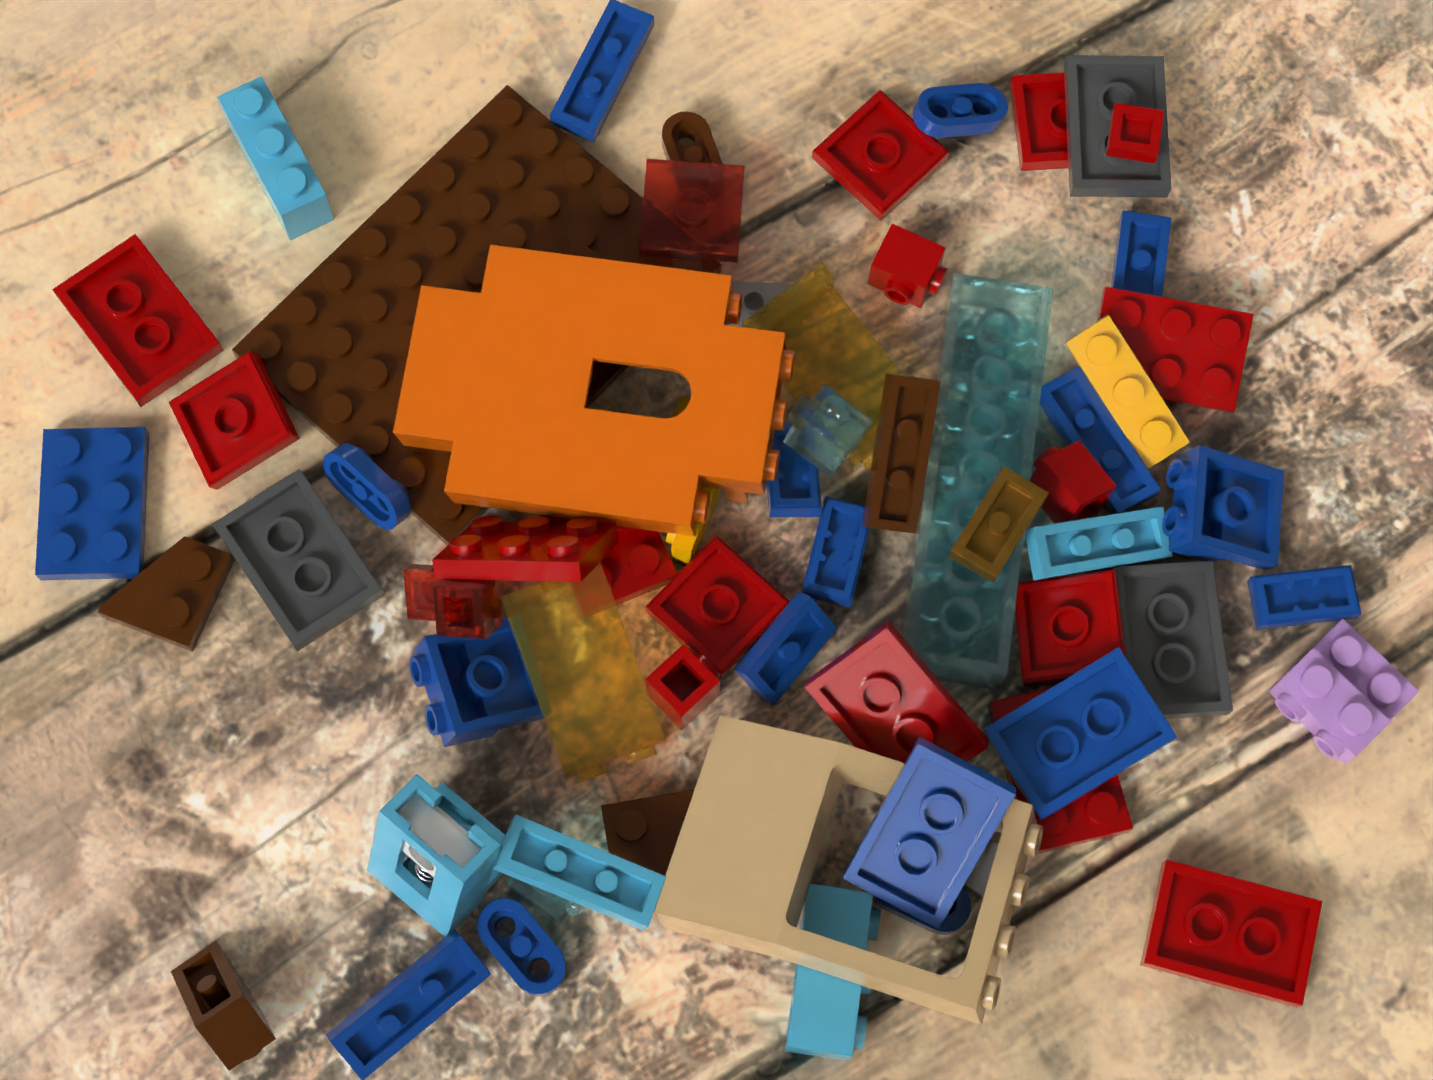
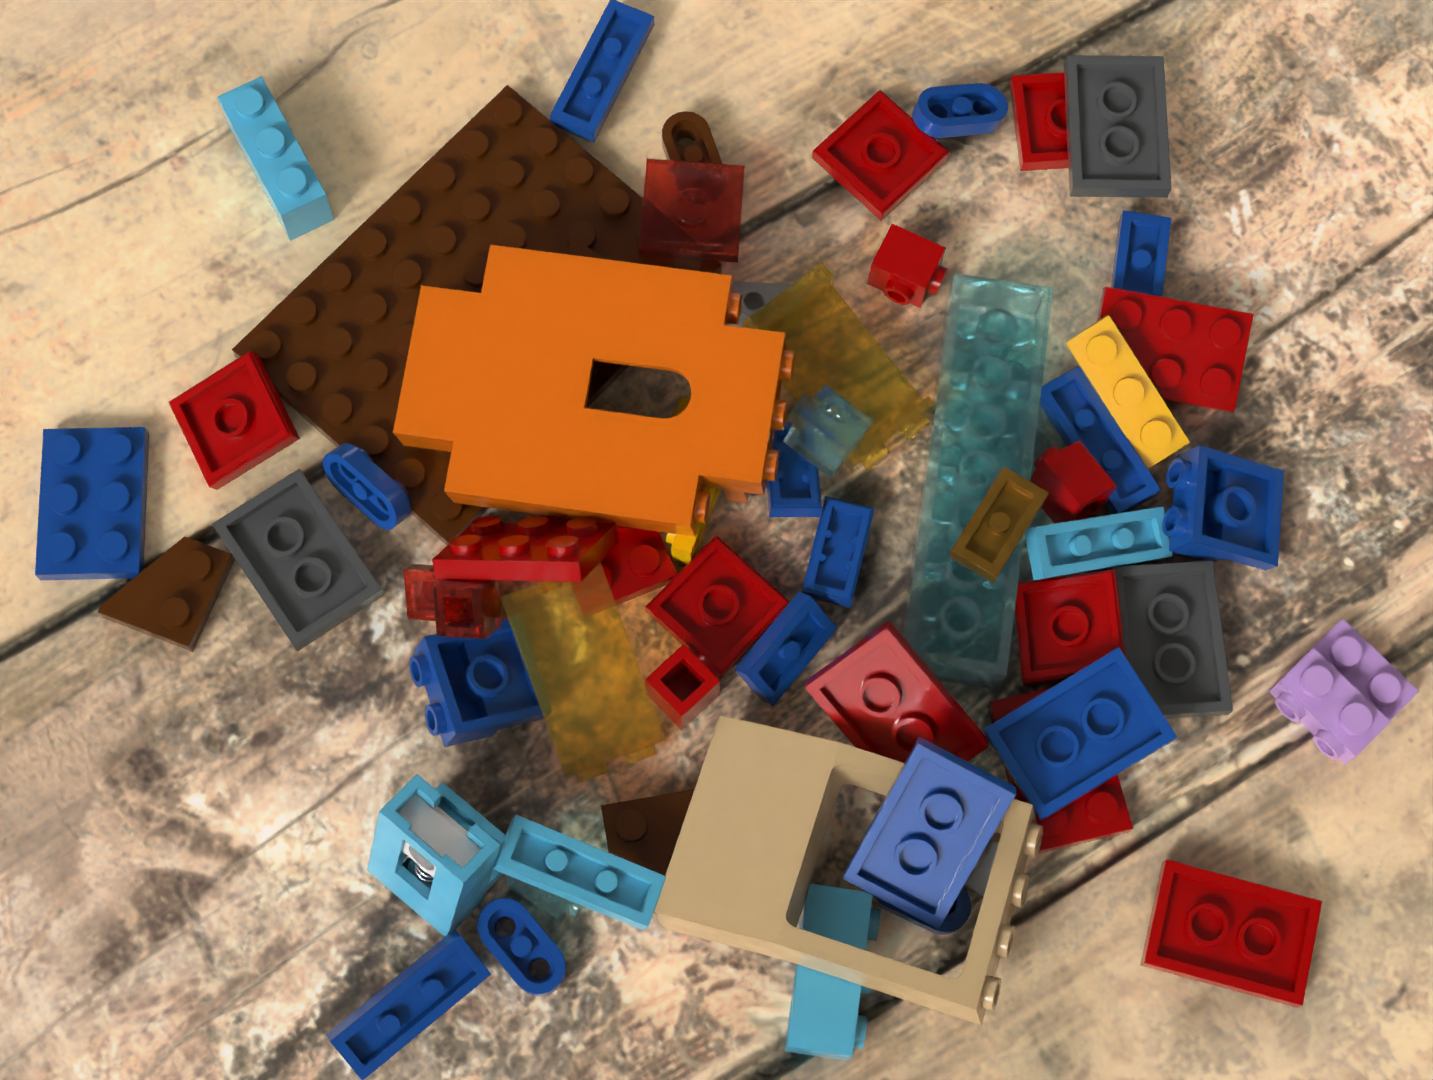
red plate [52,234,224,407] -> none
reddish brown slope [171,940,276,1071] -> none
reddish brown plate [862,373,941,534] -> none
red plate [1106,103,1164,164] -> none
blue plate [1247,565,1361,630] -> none

